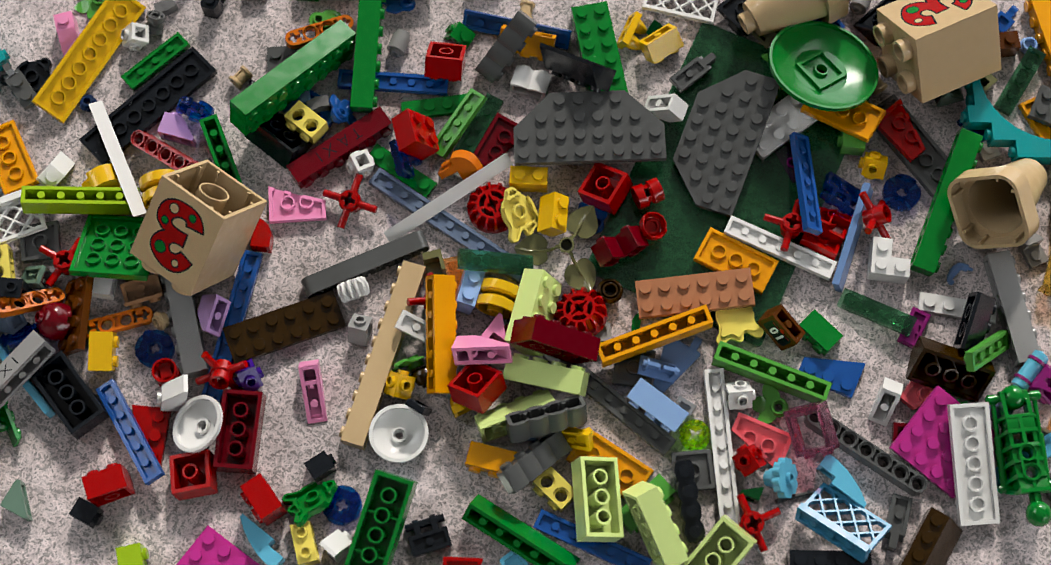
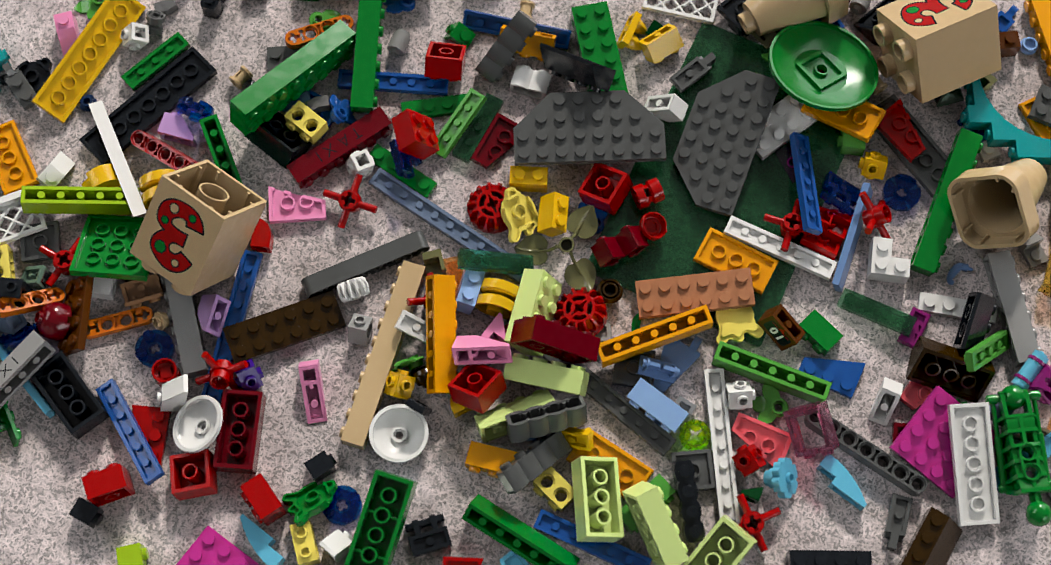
sand green slope [0,479,33,522] -> none
yellow brick [88,331,120,371] -> none
white sticker [384,153,513,242] -> none
orange brick [438,150,483,180] -> none
dark grey hinge [775,488,815,504] -> none
dark azure fence [795,483,892,563] -> none
clear green plate [993,46,1046,117] -> none

